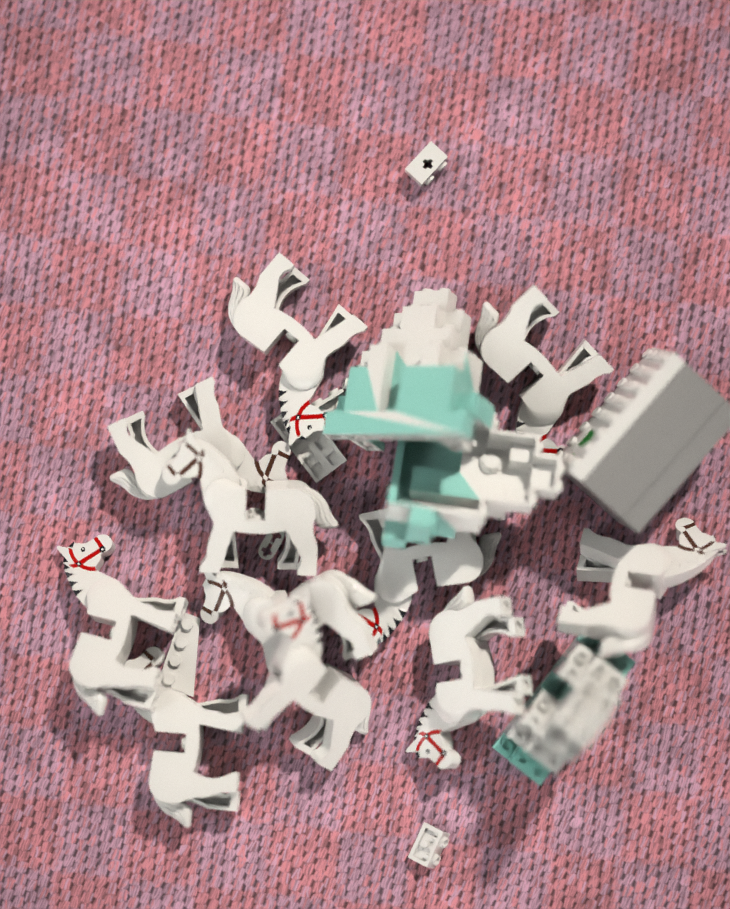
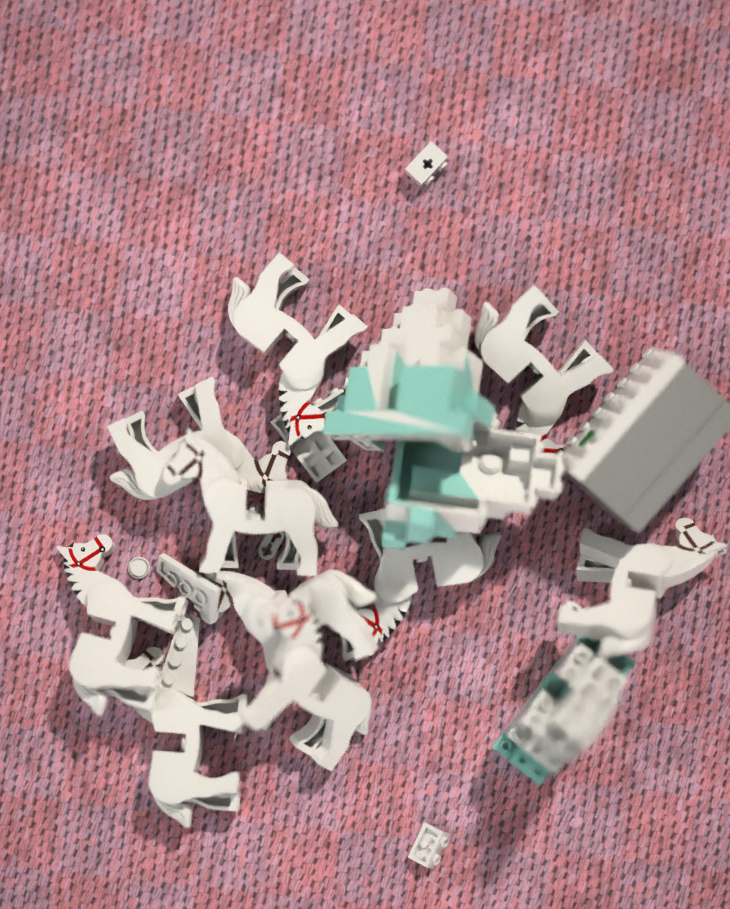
white animal [406,586,533,769] -> none
none -> white piece [128,557,150,579]
none -> white wing [157,553,221,623]

